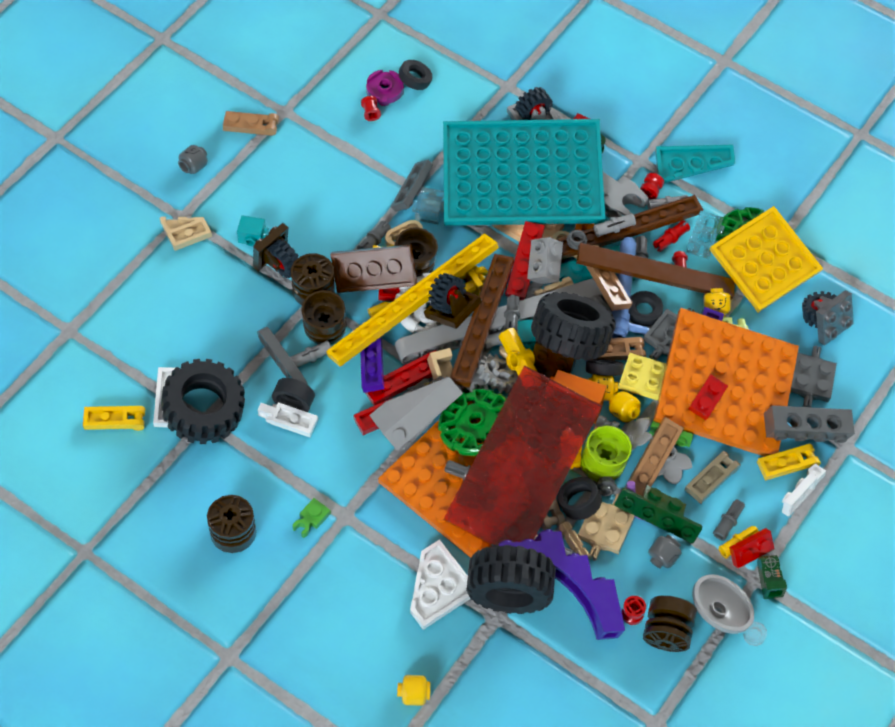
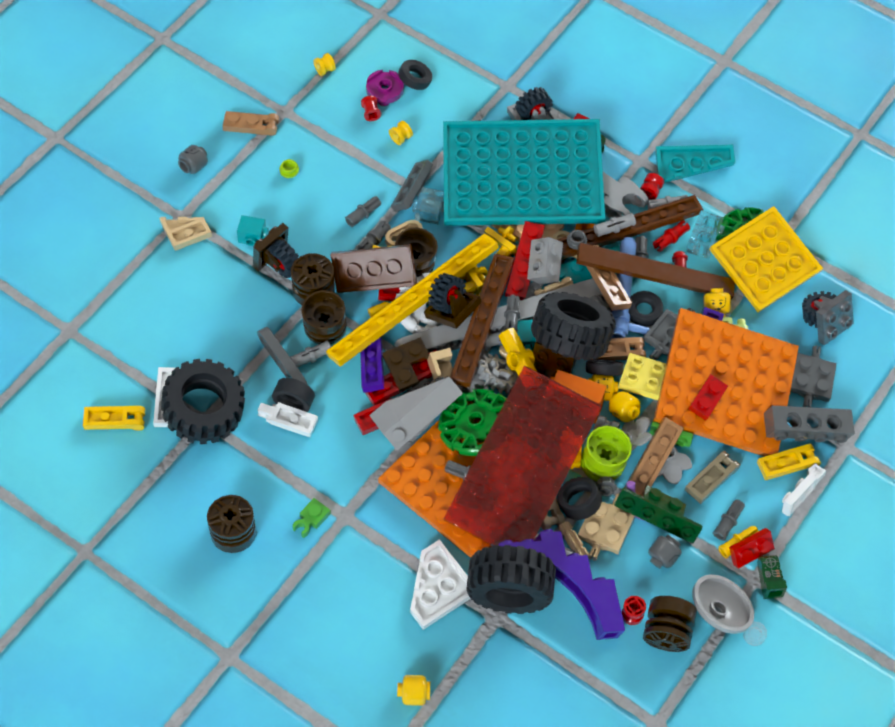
none -> lime plate [279,159,299,178]
none -> yellow wheel [313,53,336,76]
none -> dark grey axle [345,196,381,227]
none -> dark brown plate [382,337,429,392]
none -> yellow wheel [389,121,413,145]
none -> yellow hips [484,226,517,257]

